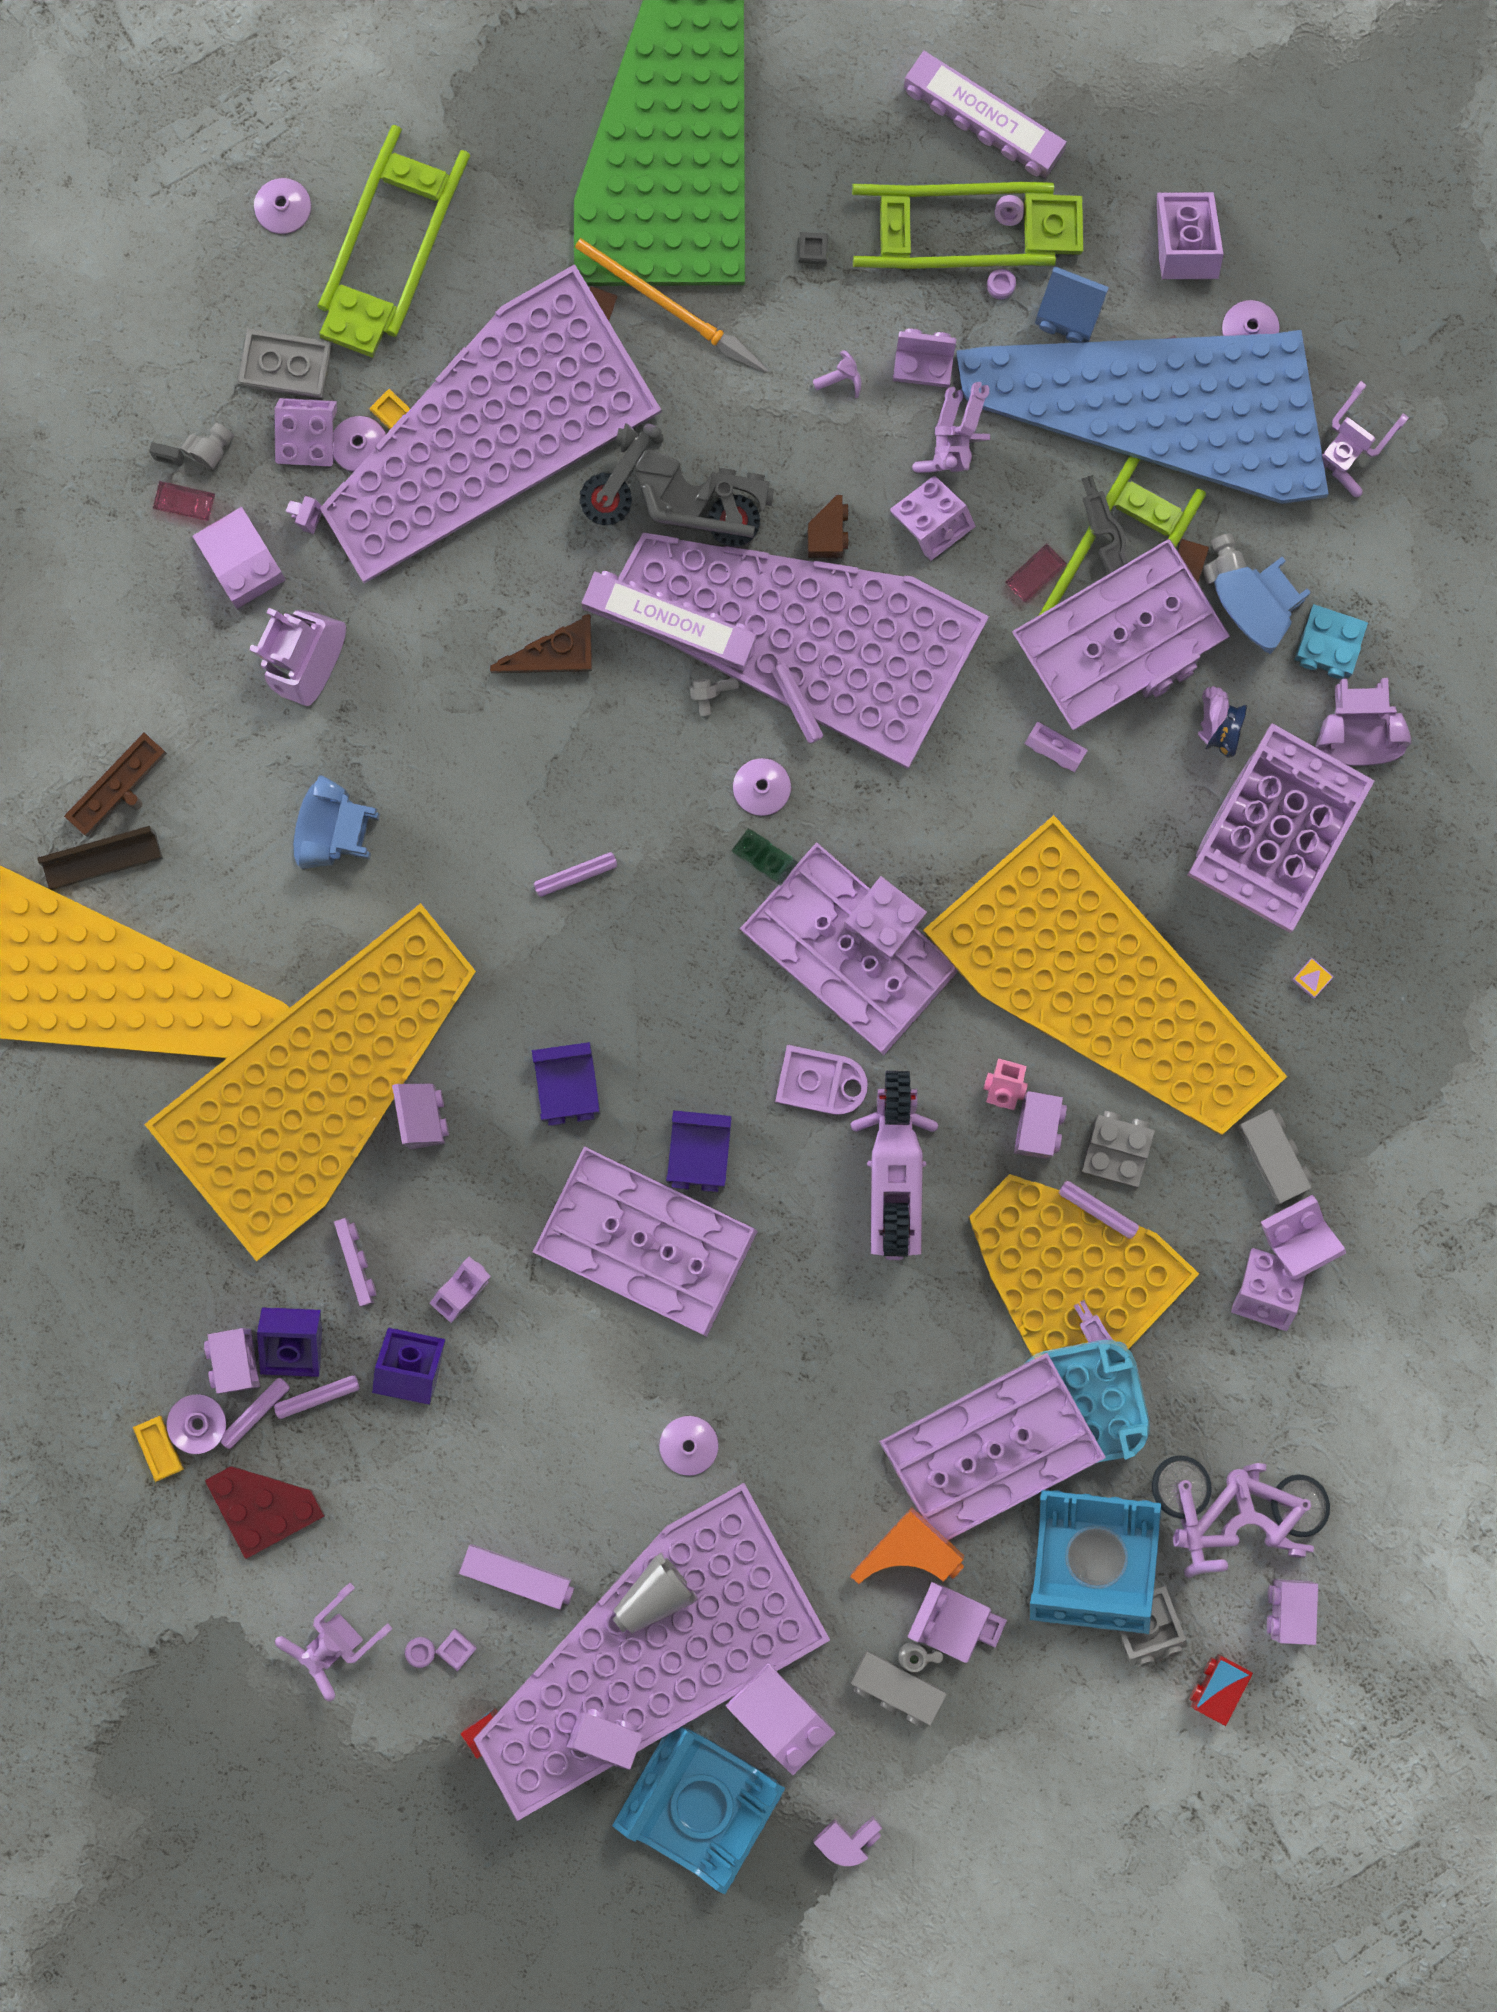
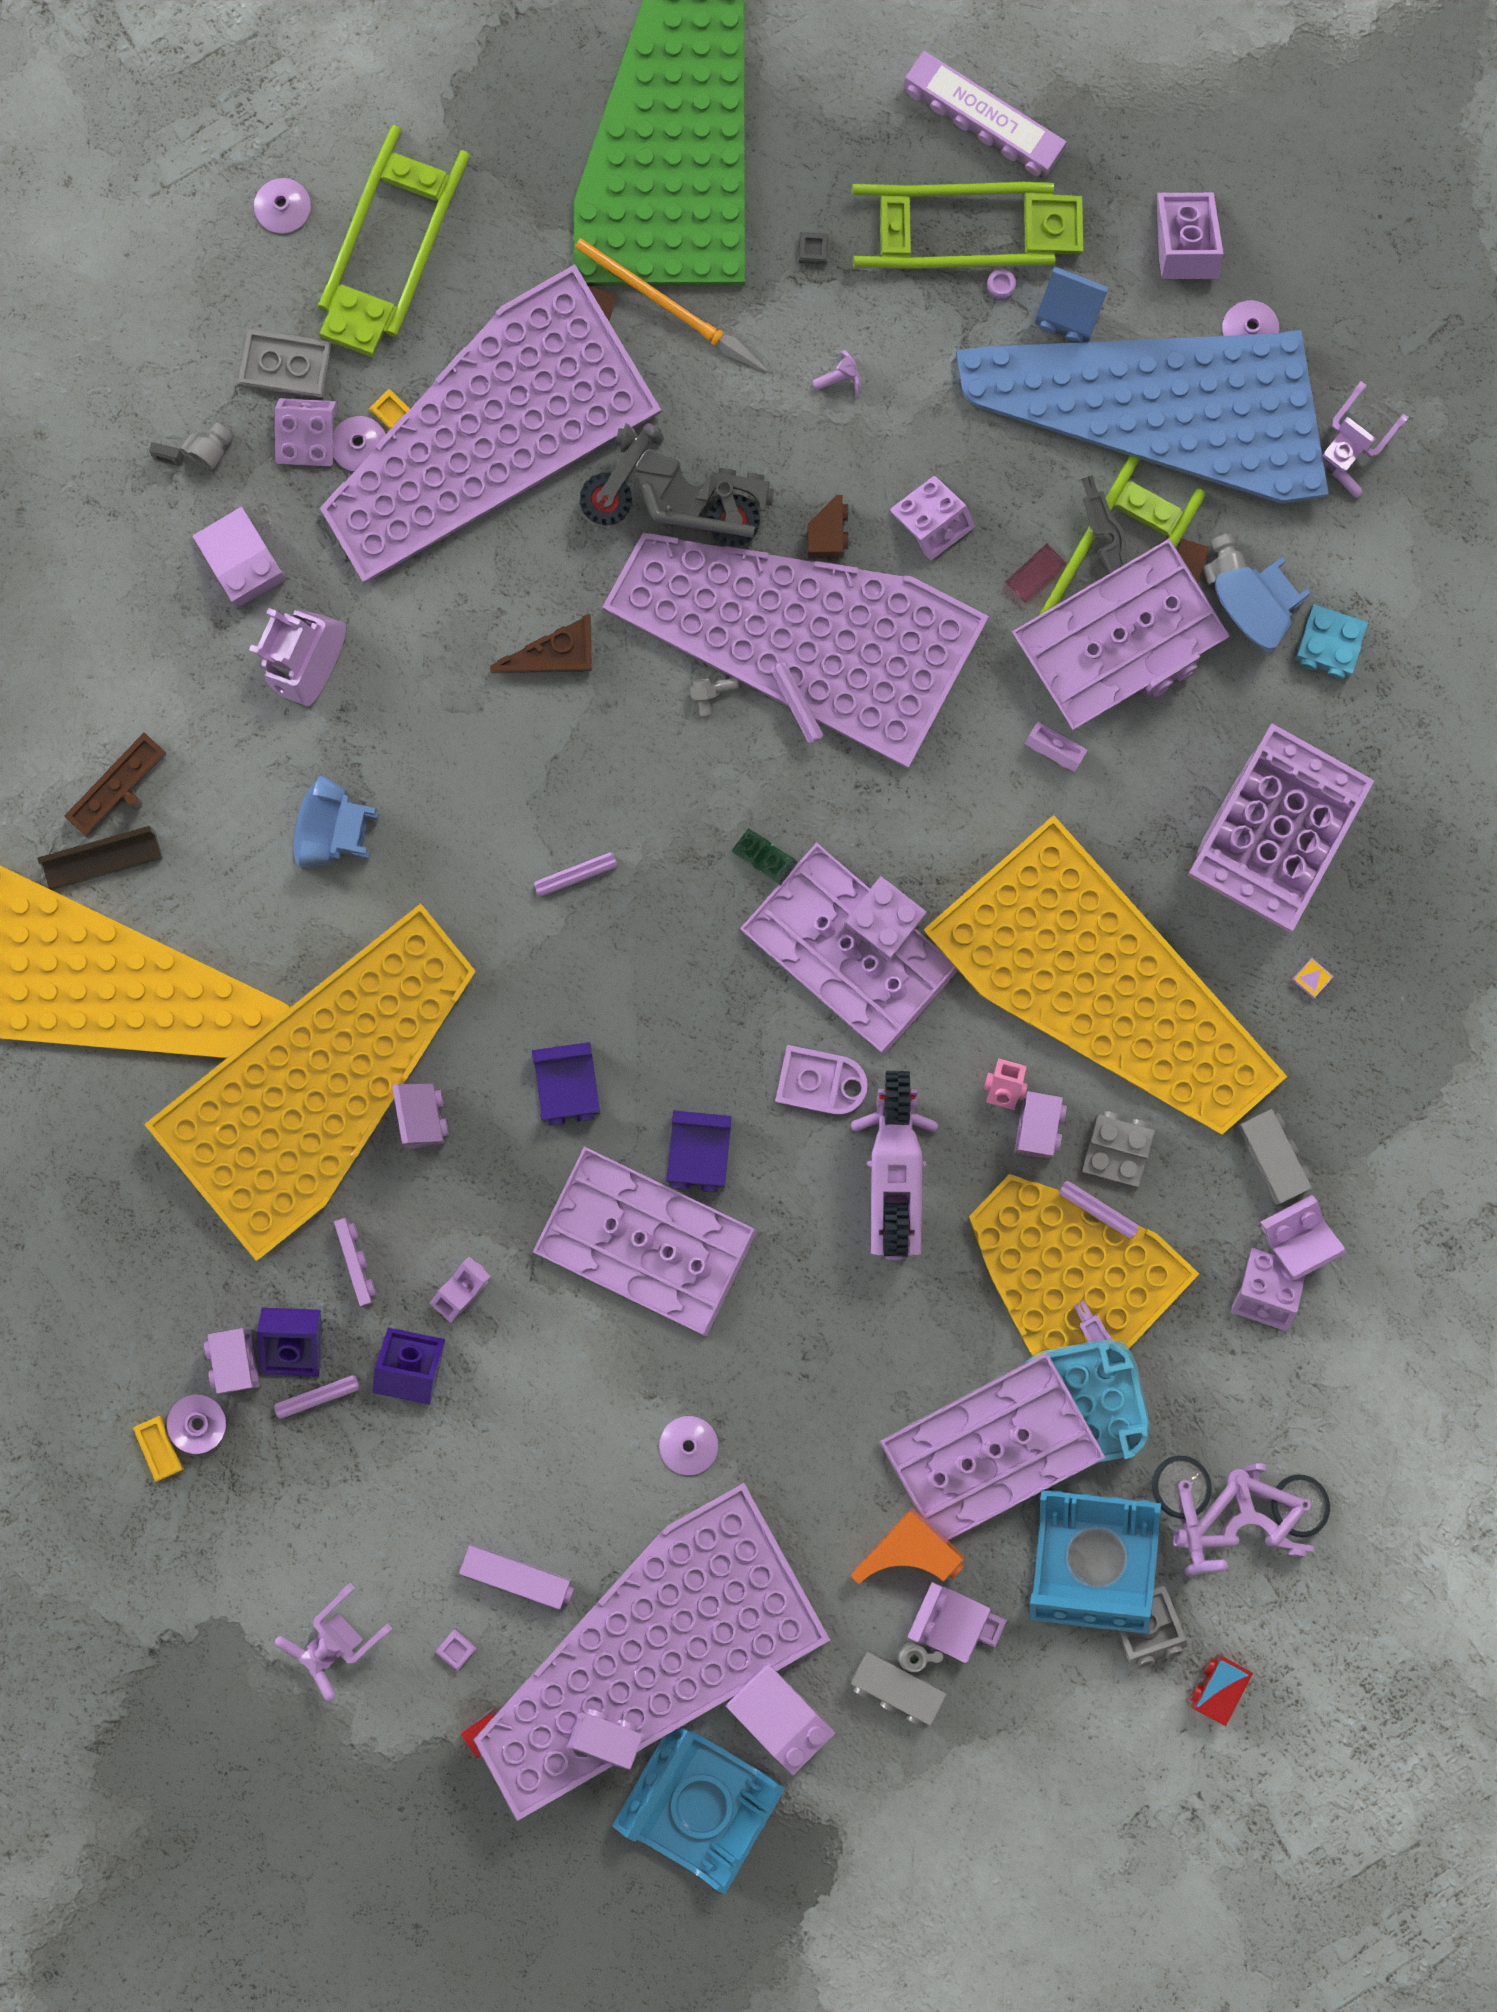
clear pink tile [153,481,215,521] -> none
dark red plate [205,1466,325,1559] -> none
lavender axle [220,1378,290,1449] -> none
lavender tile [286,496,322,534] -> none
lavender tile [405,1637,435,1668] -> none
brick [582,571,757,672] -> none
light grey cone [613,1553,698,1633] -> none
lavender dish [733,758,791,816] -> none
lavender brick [813,1816,882,1866] -> none
lavender bracket [893,329,956,388] -> none
lavender piece [912,382,990,473] -> none
lavender tile [995,195,1024,226] -> none
piece [1198,686,1247,758] -> none
lavender brick [1267,1579,1318,1645] -> none
lavender piece [1315,678,1411,766] -> none

